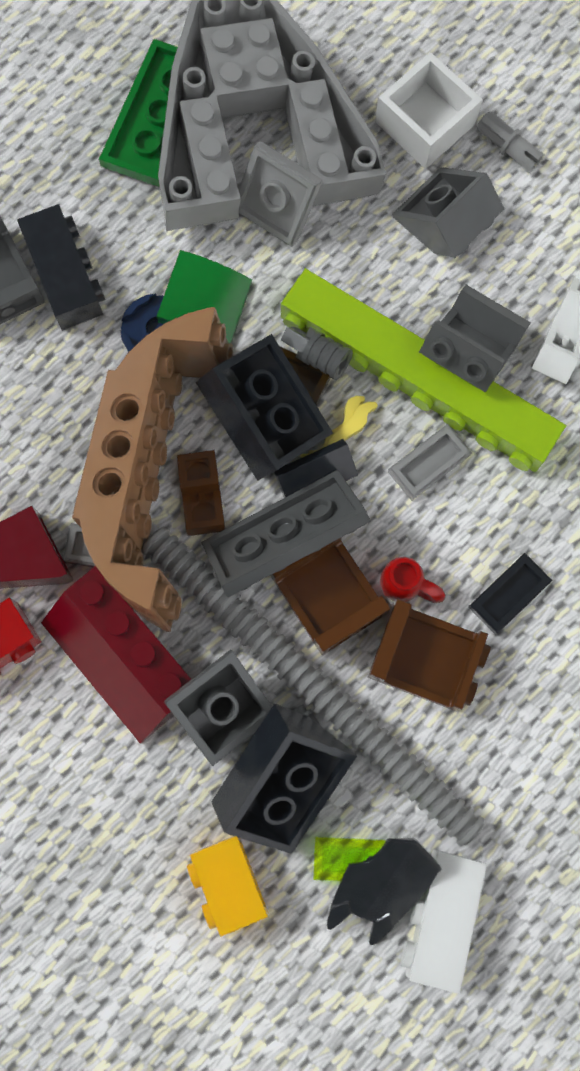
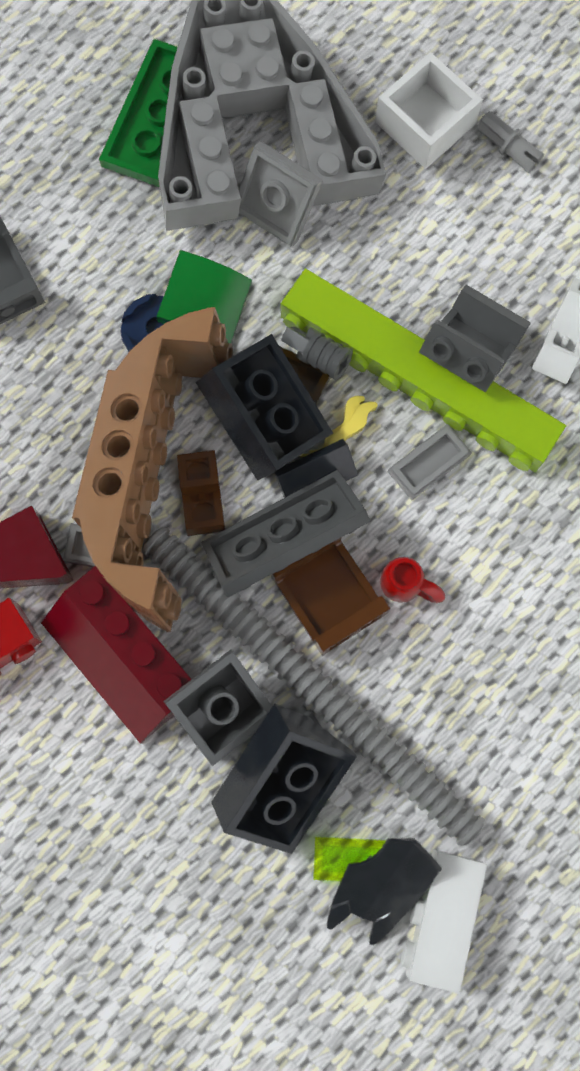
black brick [17,204,106,330] -> none
yellow brick [187,836,269,937] -> none
reddish brown panel [367,599,491,712] -> none
dark grey slope [392,167,505,258] -> none
black tile [468,553,553,635] -> none

